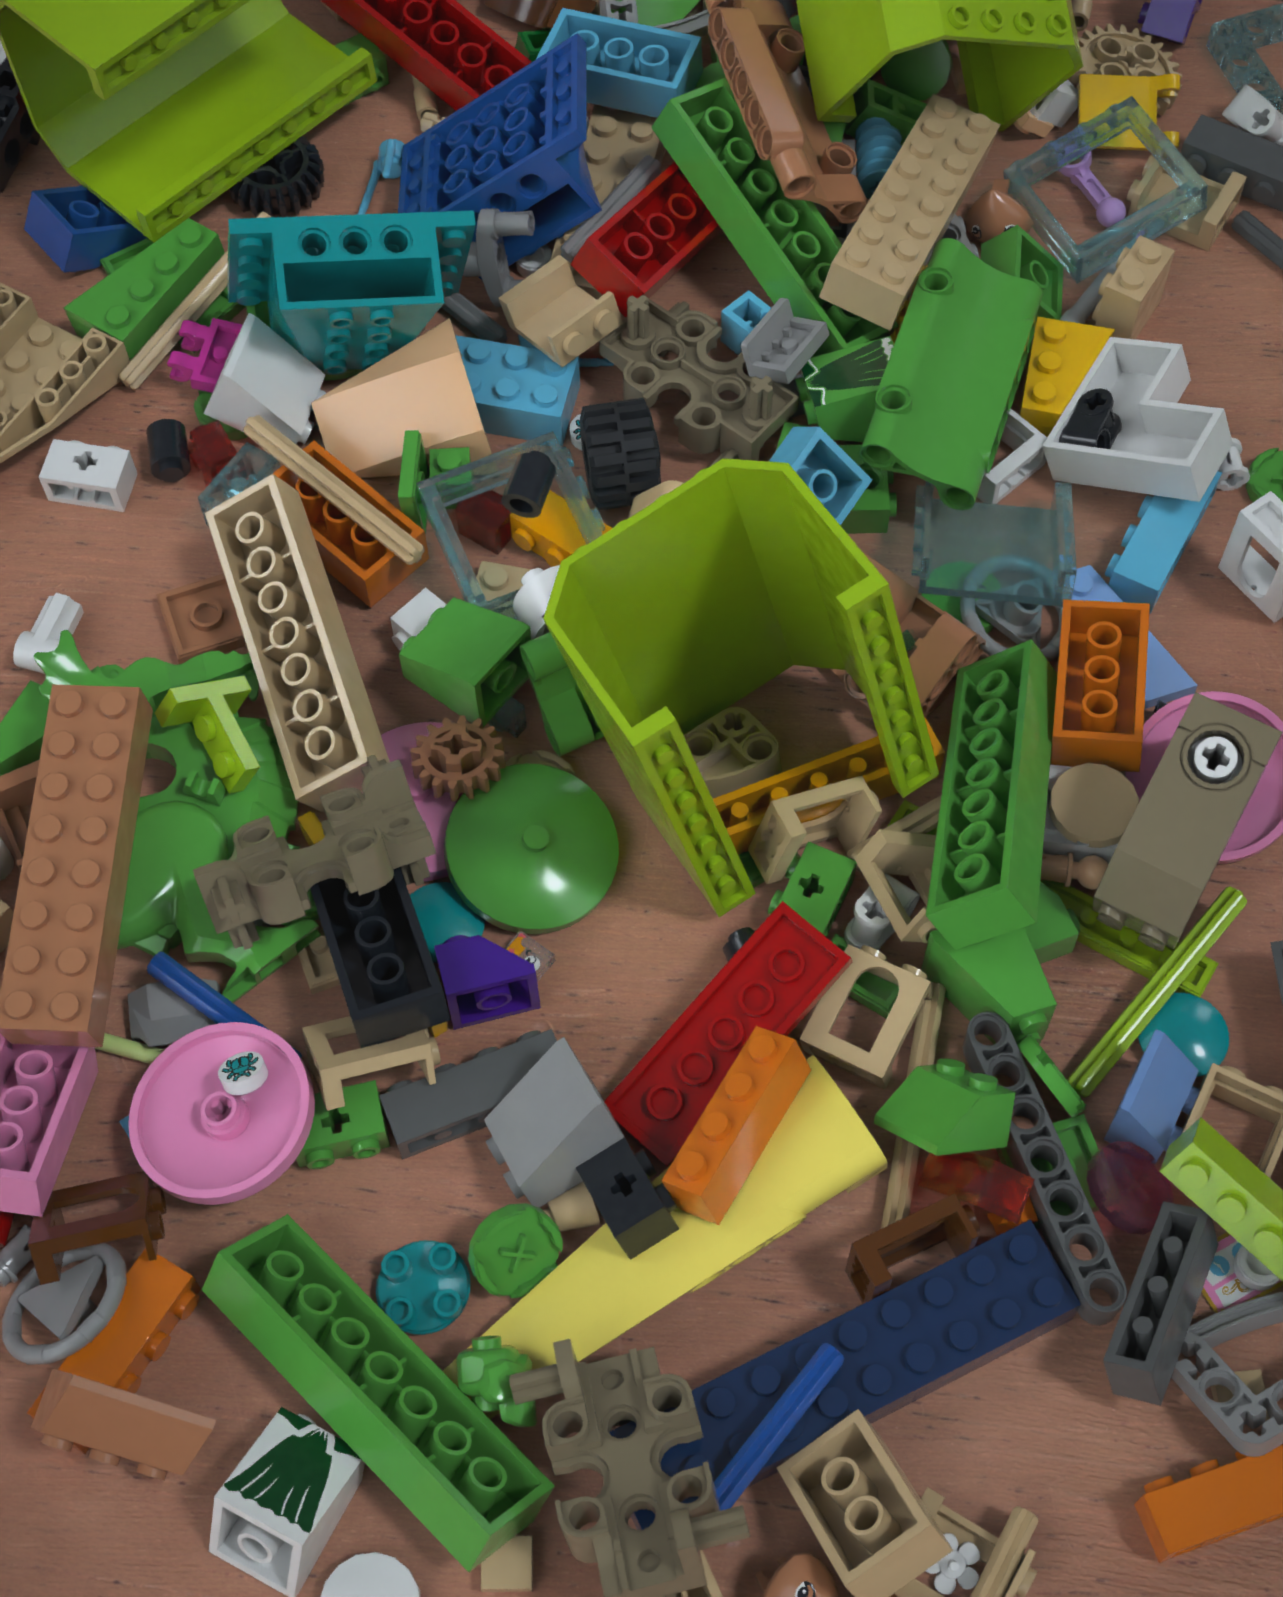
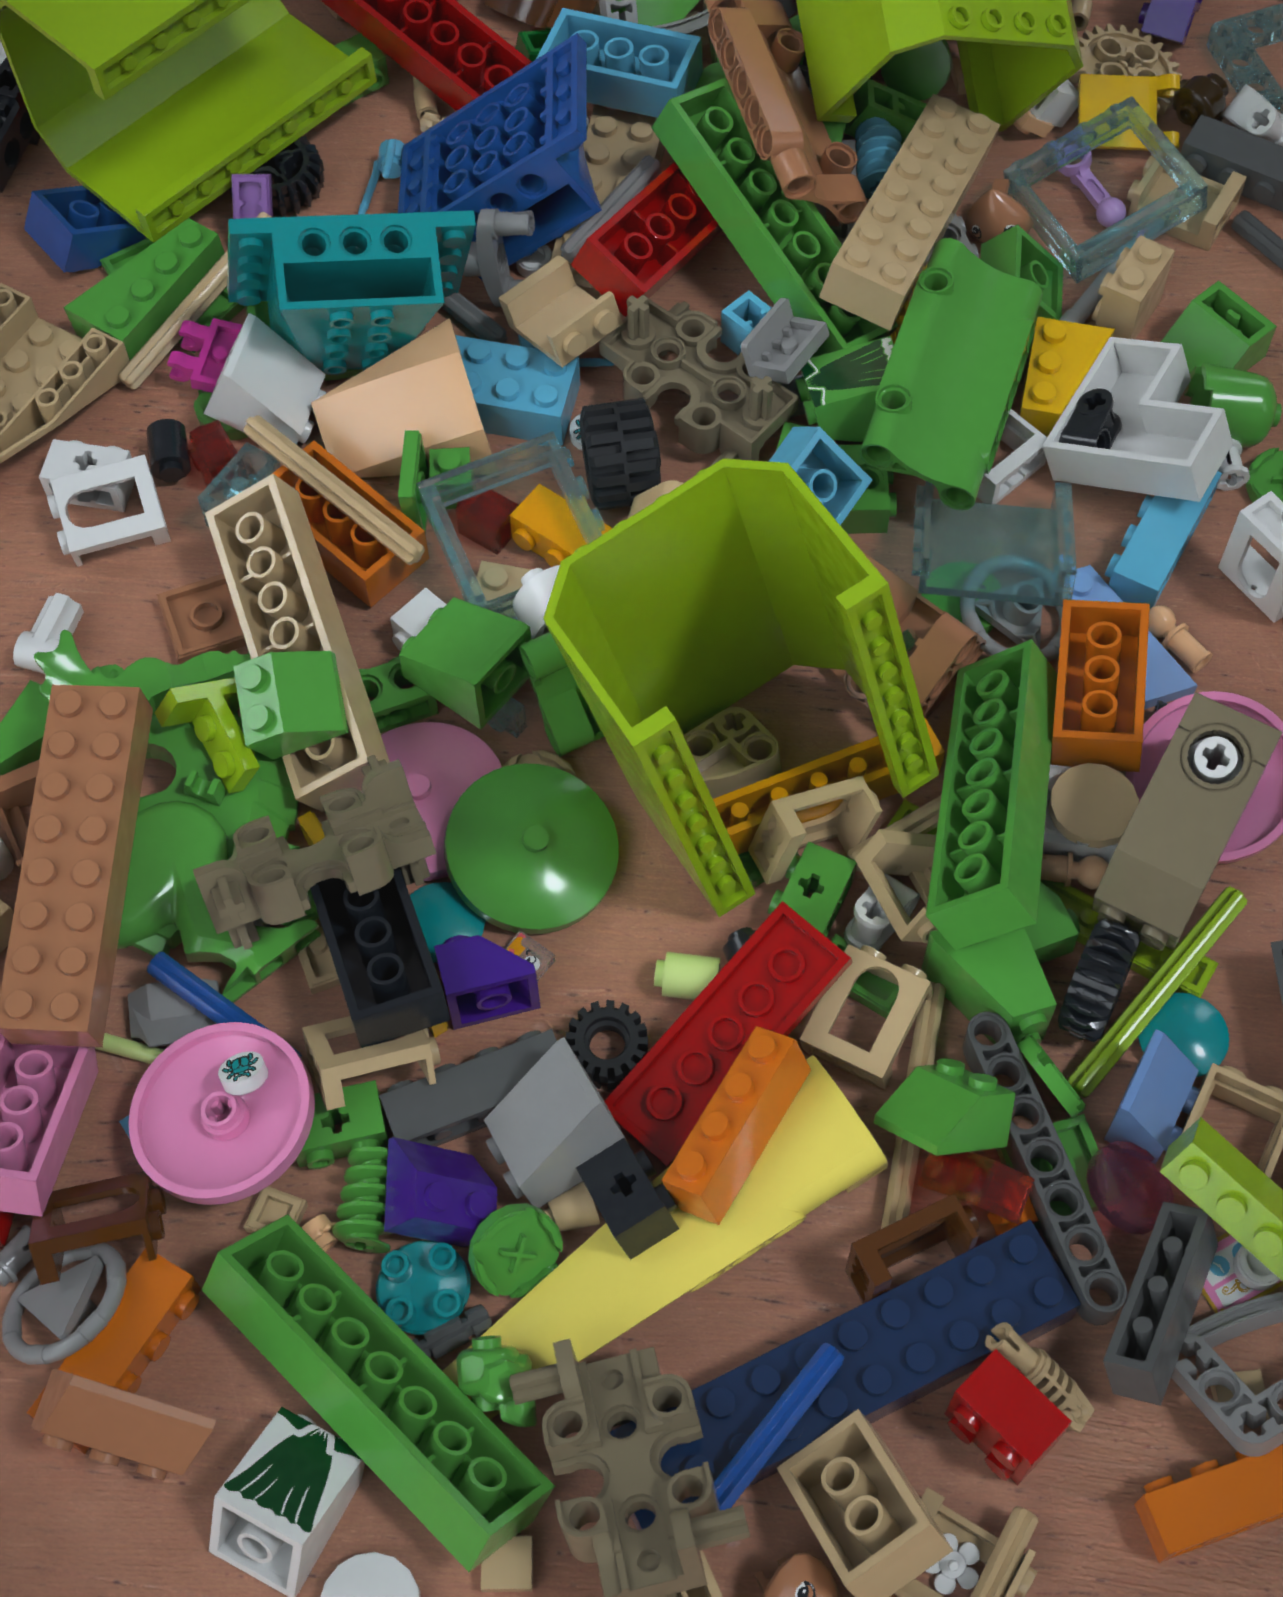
nougat gear [410,715,506,802] -> none
black brick [501,451,556,518] -> none
none -> white panel [47,454,171,567]
none -> medium lavender plate [231,174,273,219]
none -> bright green slope [233,651,349,760]
none -> tan tile [244,1186,308,1234]
none -> light nougat plate [301,1214,338,1252]
none -> bright green piece [332,1146,393,1253]
none -> bright green brick [359,656,439,733]
none -> dark purple slope [384,1137,497,1247]
none -> dark grey axle [412,1305,493,1359]
none -> black tyre [566,1000,648,1090]
none -> yellowish green brick [654,952,721,1000]
none -> red brick [944,1349,1072,1485]
none -> tan hinge [985,1322,1095,1433]
none -> black gear [1058,919,1140,1042]
none -> light nougat pin [1149,605,1213,673]
none -> bright green slope [1161,280,1277,375]
none -> dark brown head [1173,73,1229,128]
none -> bright green cylinder [1184,363,1282,448]

